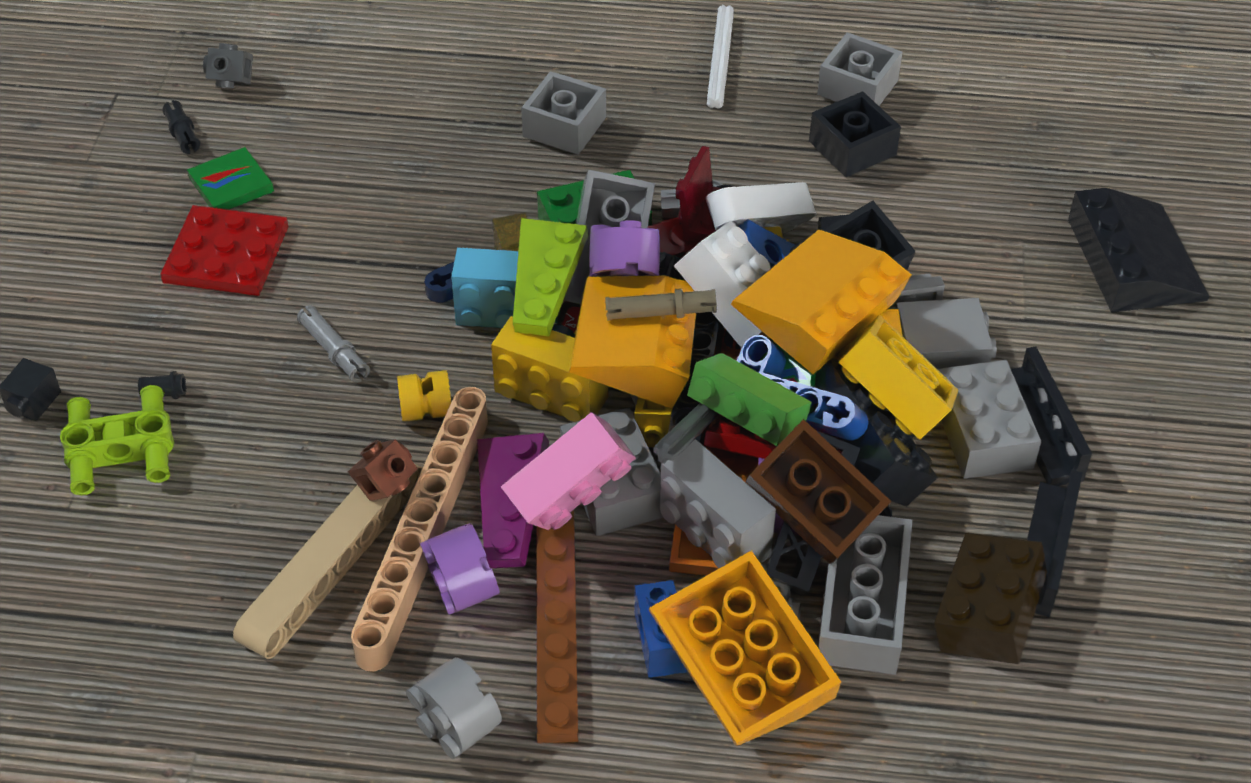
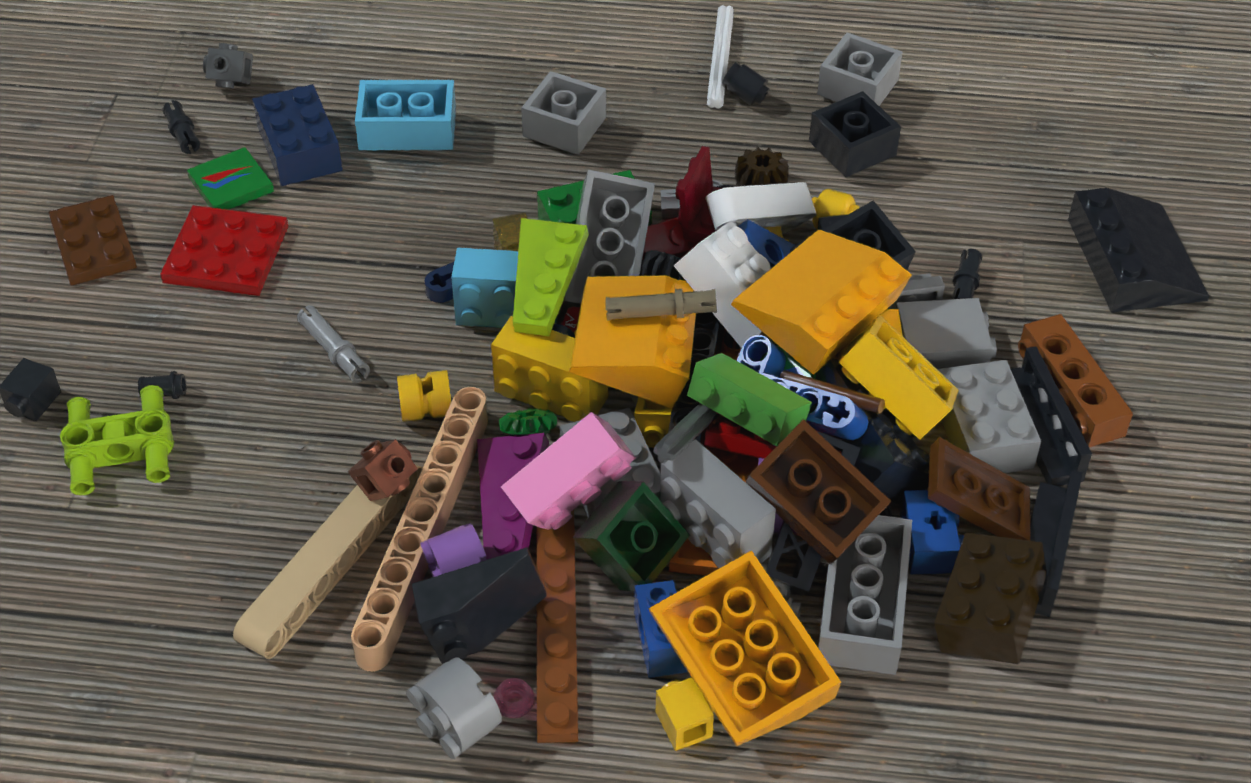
medium lavender brick [589,220,660,277] -> none
none -> reddish brown plate [48,195,137,286]
none -> dark blue brick [252,84,343,186]
none -> medium azure brick [355,80,456,151]
none -> black slope [412,547,547,664]
none -> clear pink plate [494,678,534,718]
none -> green gear [499,408,558,436]
none -> dark green brick [572,481,690,592]
none -> yellow brick [655,677,714,751]
none -> black brick [722,62,770,106]
none -> dark brown gear [735,146,789,186]
none -> reddish brown bar [779,370,885,414]
none -> yellow head [812,189,859,229]
none -> blue brick [900,490,964,575]
none -> reddish brown plate [928,437,1030,541]
none -> black pin [952,248,983,299]
none -> dark orange brick [1018,314,1133,448]

